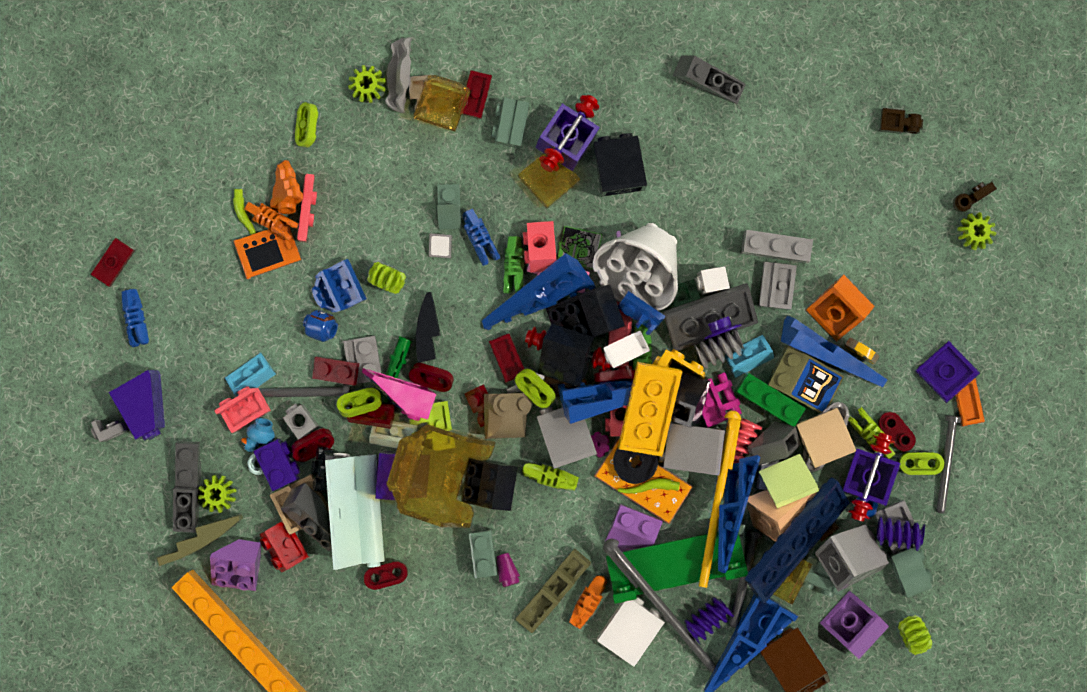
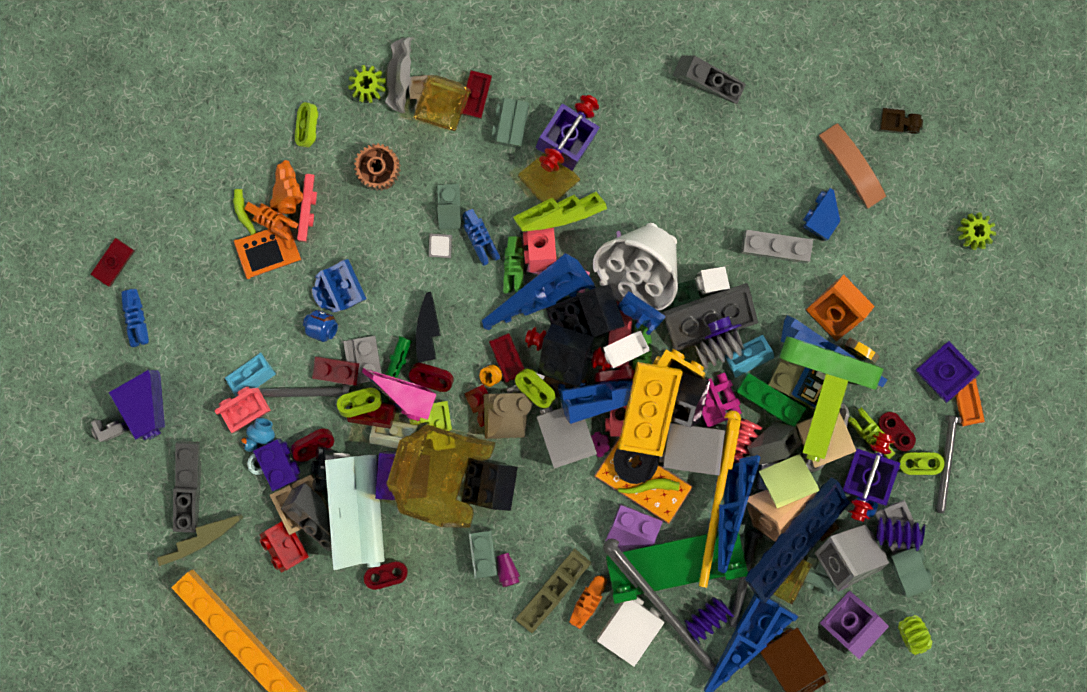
lime gear [198,475,237,513] -> none
medium lavender slope [210,539,261,591] -> none
light grey brick [283,404,319,440] -> none
lime gear [367,262,406,294] -> none
lime hinge [522,463,579,491] -> none
piece [557,226,602,270] -> none
black slope [593,133,647,197] -> none
light grey plate [758,262,797,310] -> none
dark brown plate [953,182,997,212] -> none
none -> nougat brick [354,143,401,191]
none -> light orange bush [479,365,502,387]
none -> lime slope [513,192,607,232]
none -> bright green beam [779,336,884,390]
none -> lime slope [802,374,849,462]
none -> blue slope [803,188,840,241]
none -> nougat slope [819,123,886,209]

